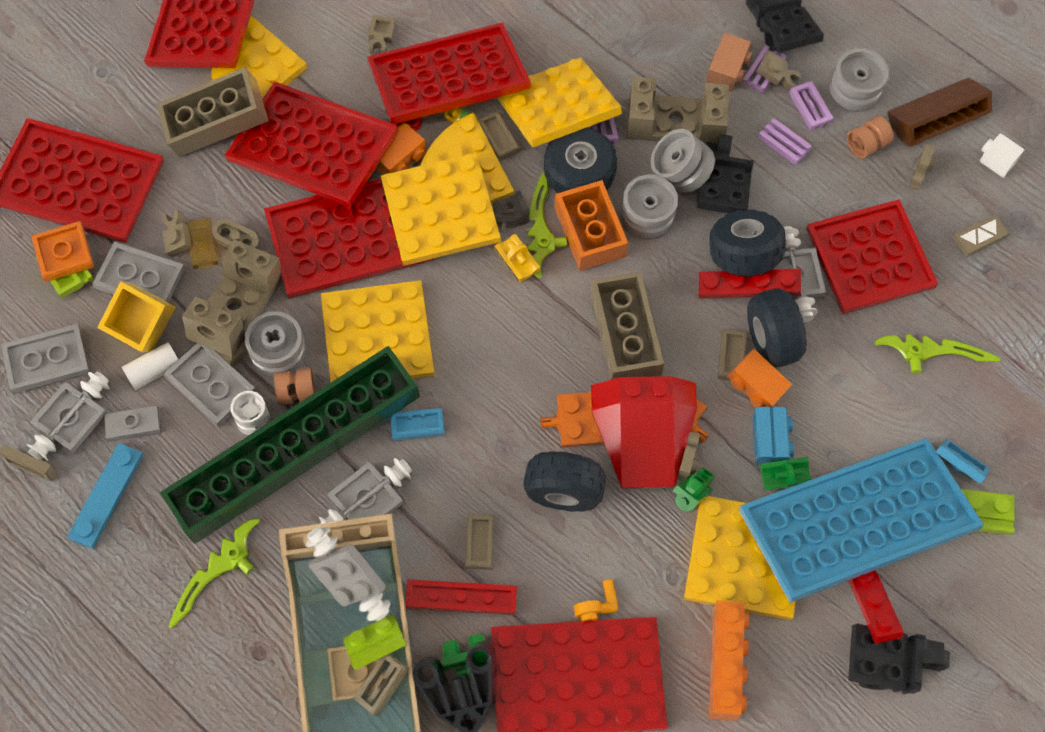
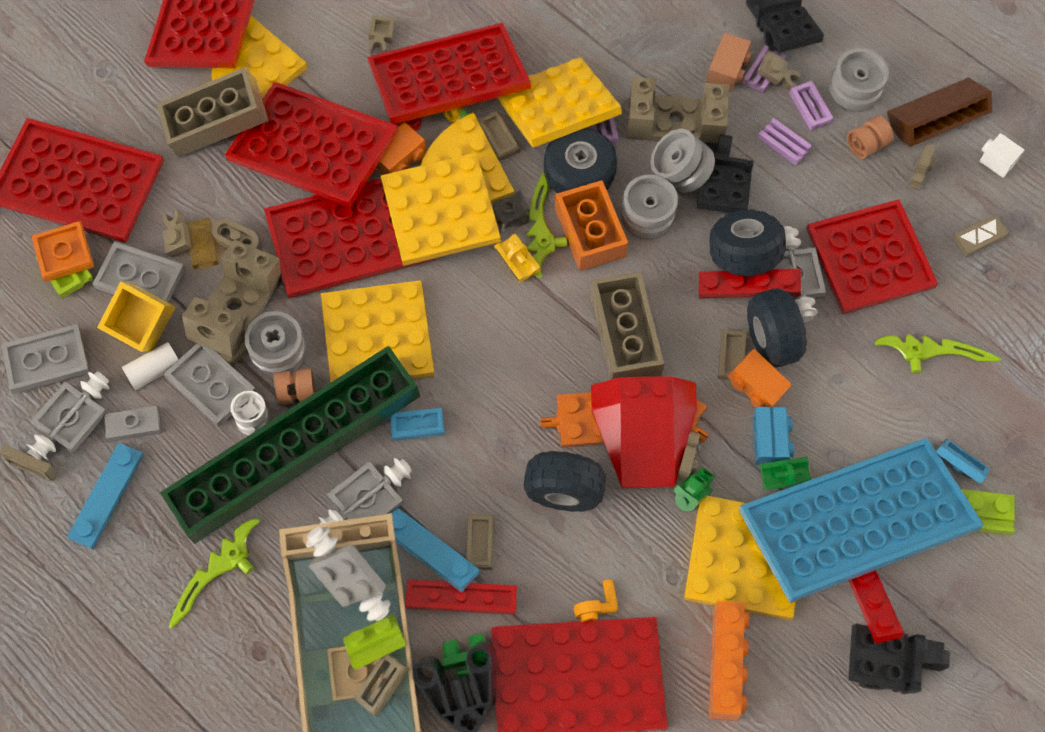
none -> dark azure plate [392,508,479,593]

